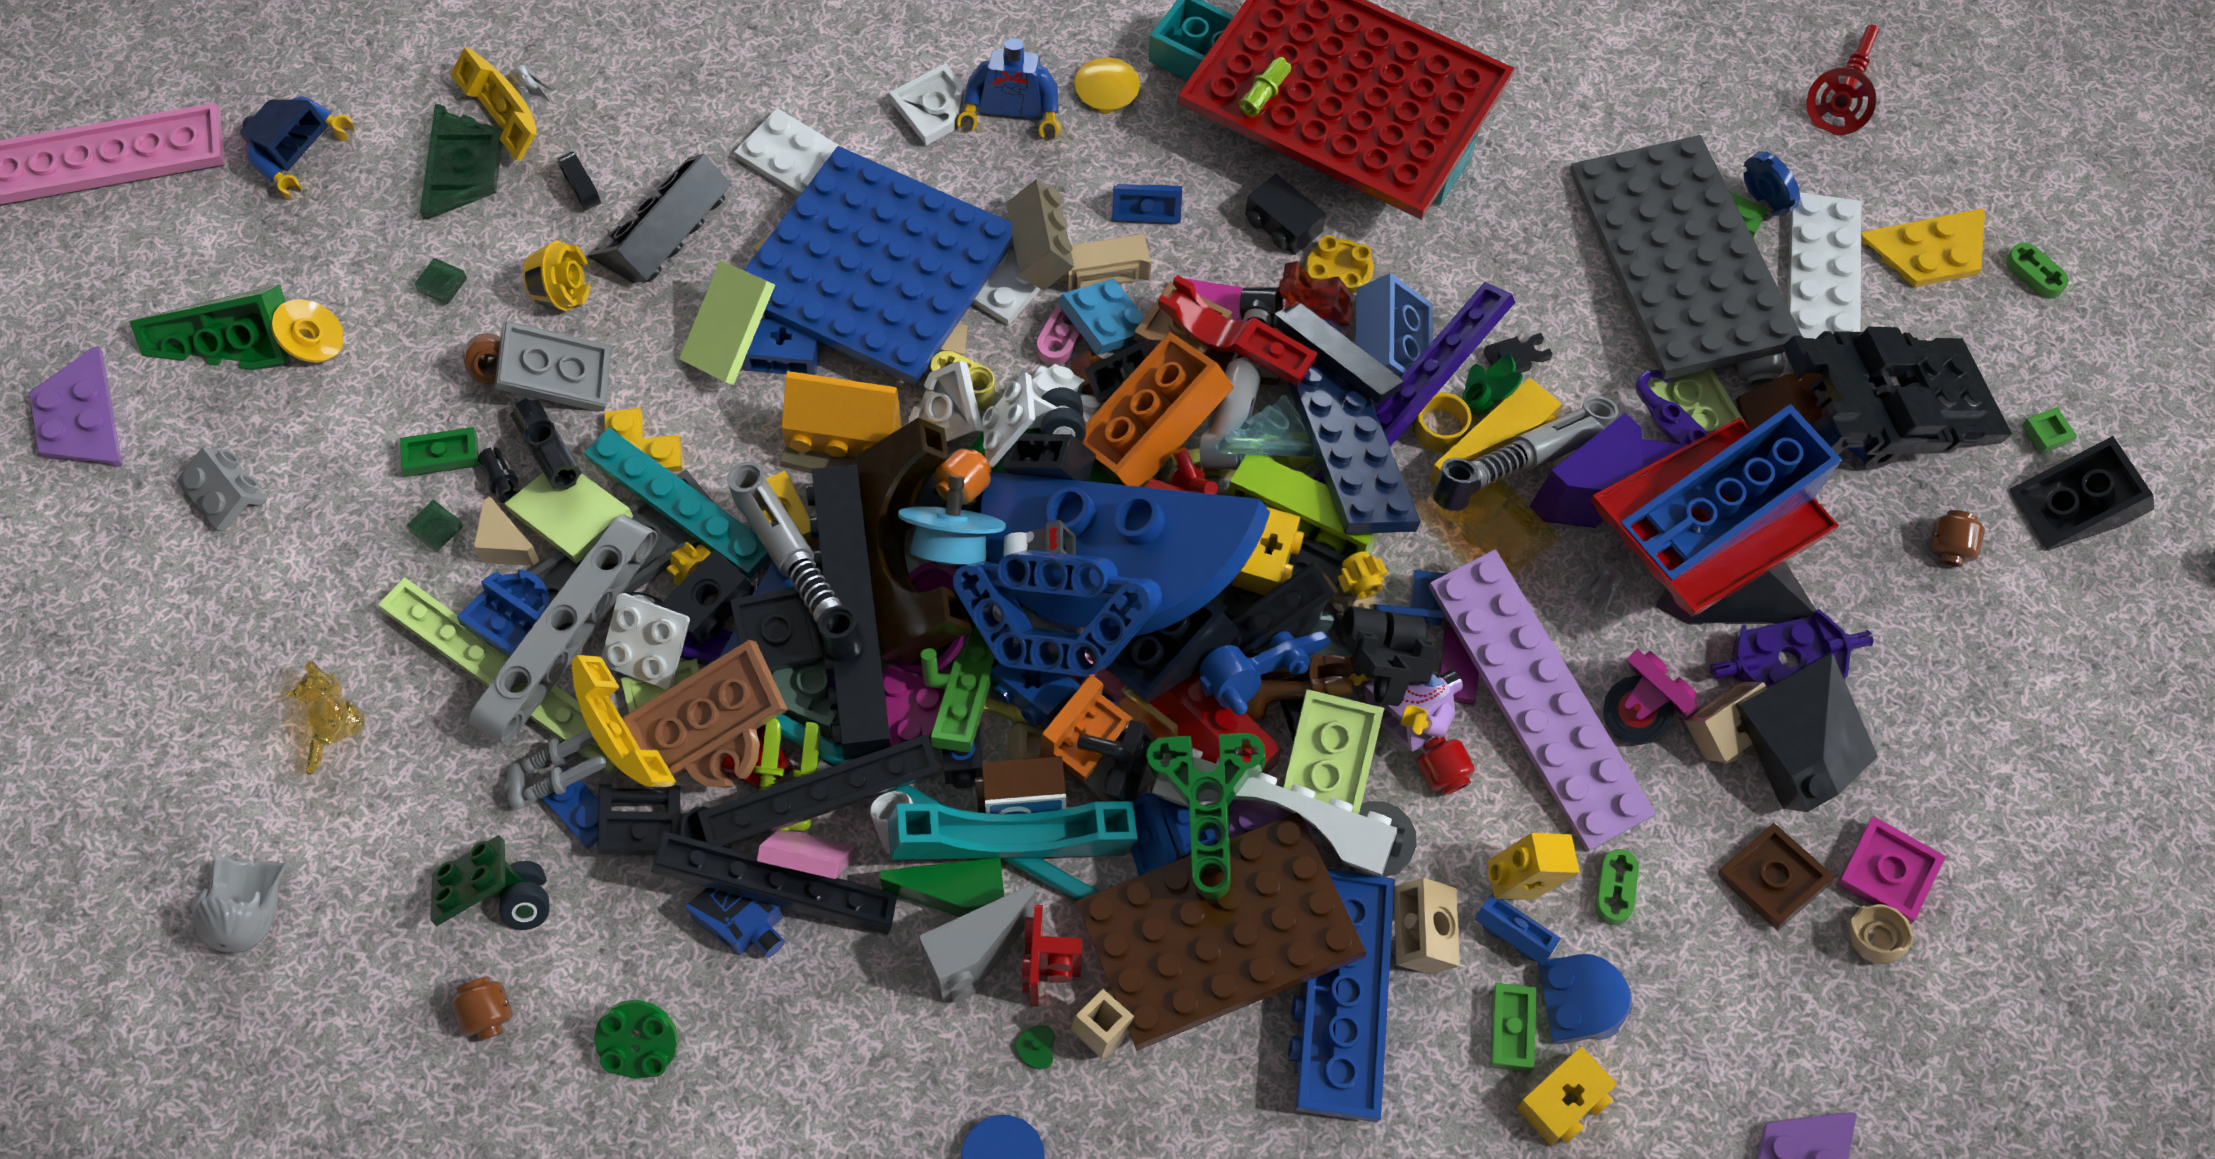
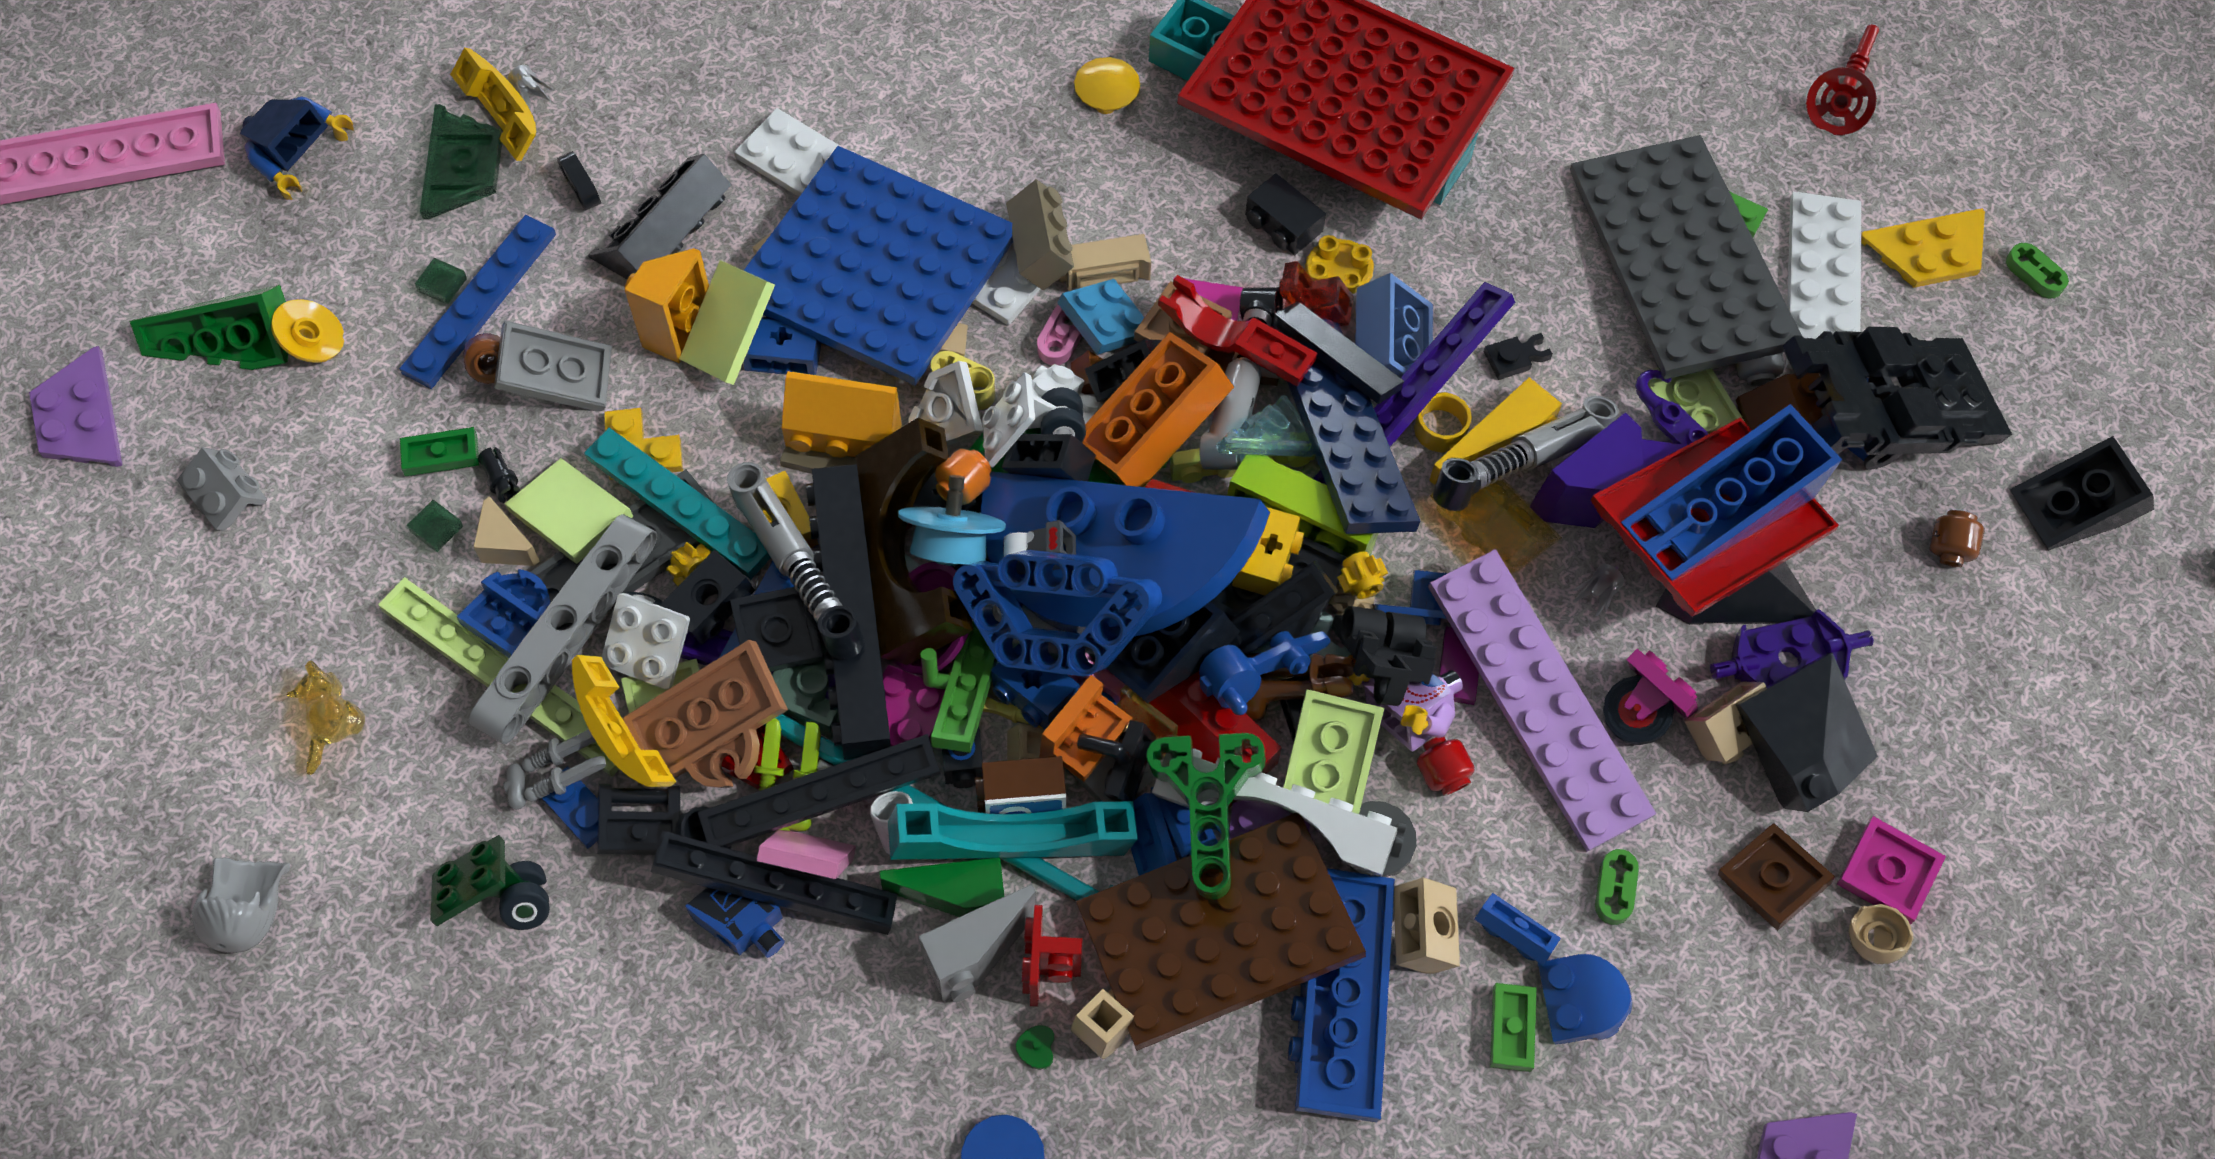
dark orange head [451,976,512,1042] -> none
black piece [510,398,582,490] -> none
yellow cone [523,240,591,311] -> none
green plate [594,1000,679,1079] -> none
white plate [889,63,964,146] -> none
blue torso [957,38,1062,138] -> none
blue plate [1112,184,1182,223] -> none
red piece [1166,447,1218,494] -> none
lime axle [1239,57,1291,117] -> none
green plate [1462,353,1523,415] -> none
yellow brick [1487,833,1580,900] -> none
yellow brick [1516,1046,1617,1147] -> none
blue tile [1743,151,1800,216] -> none
bright green plate [2021,407,2077,454] -> none
none -> blue plate [399,214,556,390]
none -> light orange slope [624,248,709,363]

